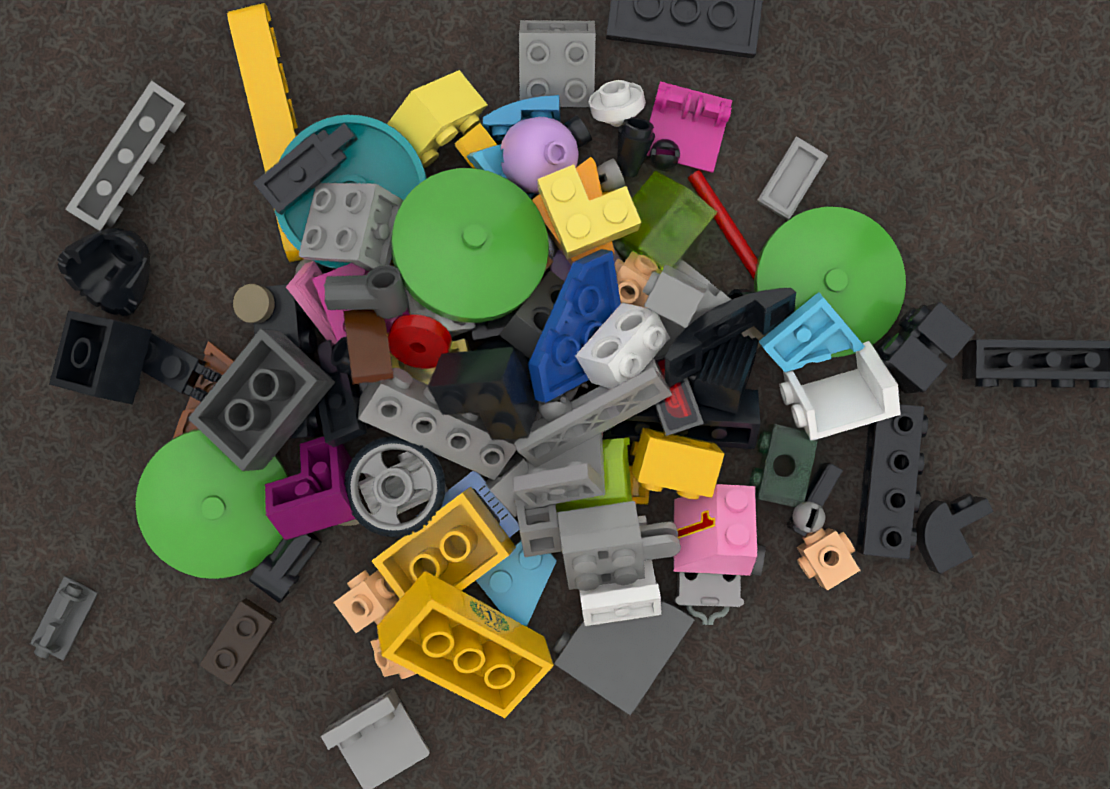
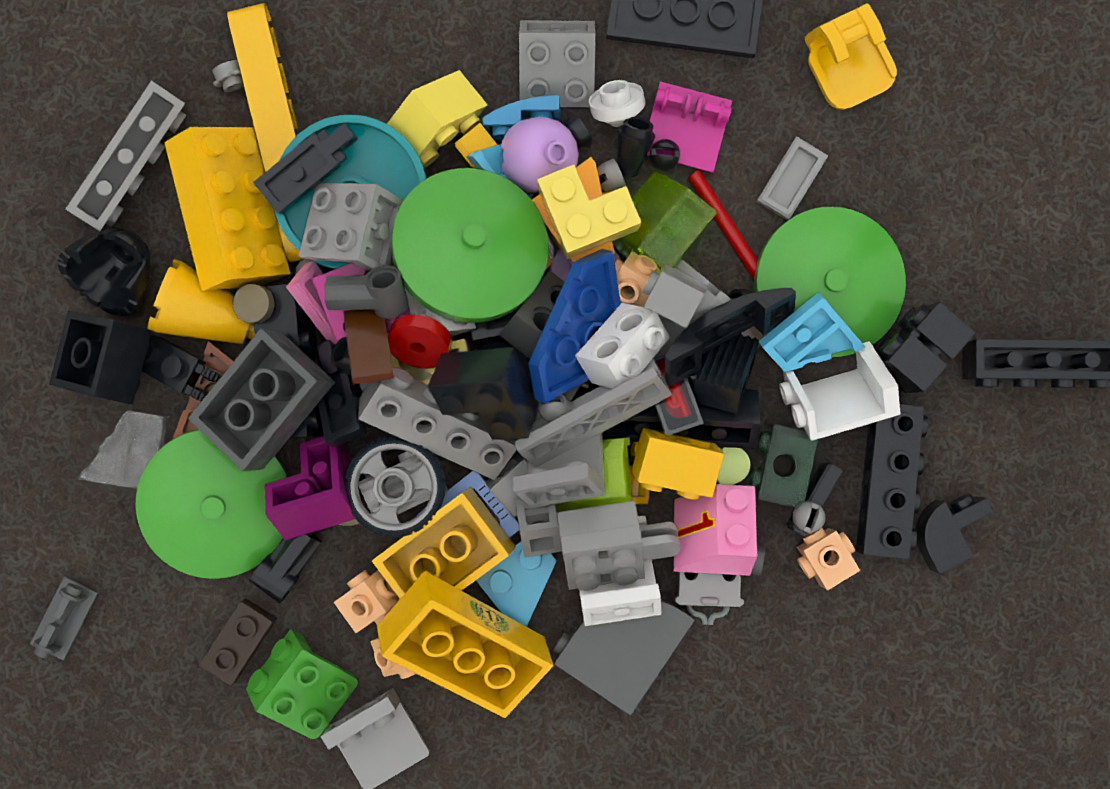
none -> clear wing [79,410,168,489]
none -> yellow cone [147,259,255,344]
none -> yellow brick [164,127,290,292]
none -> light grey plate [212,60,244,92]
none -> bright green bracket [246,629,358,739]
none -> yellowish green tile [717,447,750,485]
none -> yellow piece [805,3,897,110]

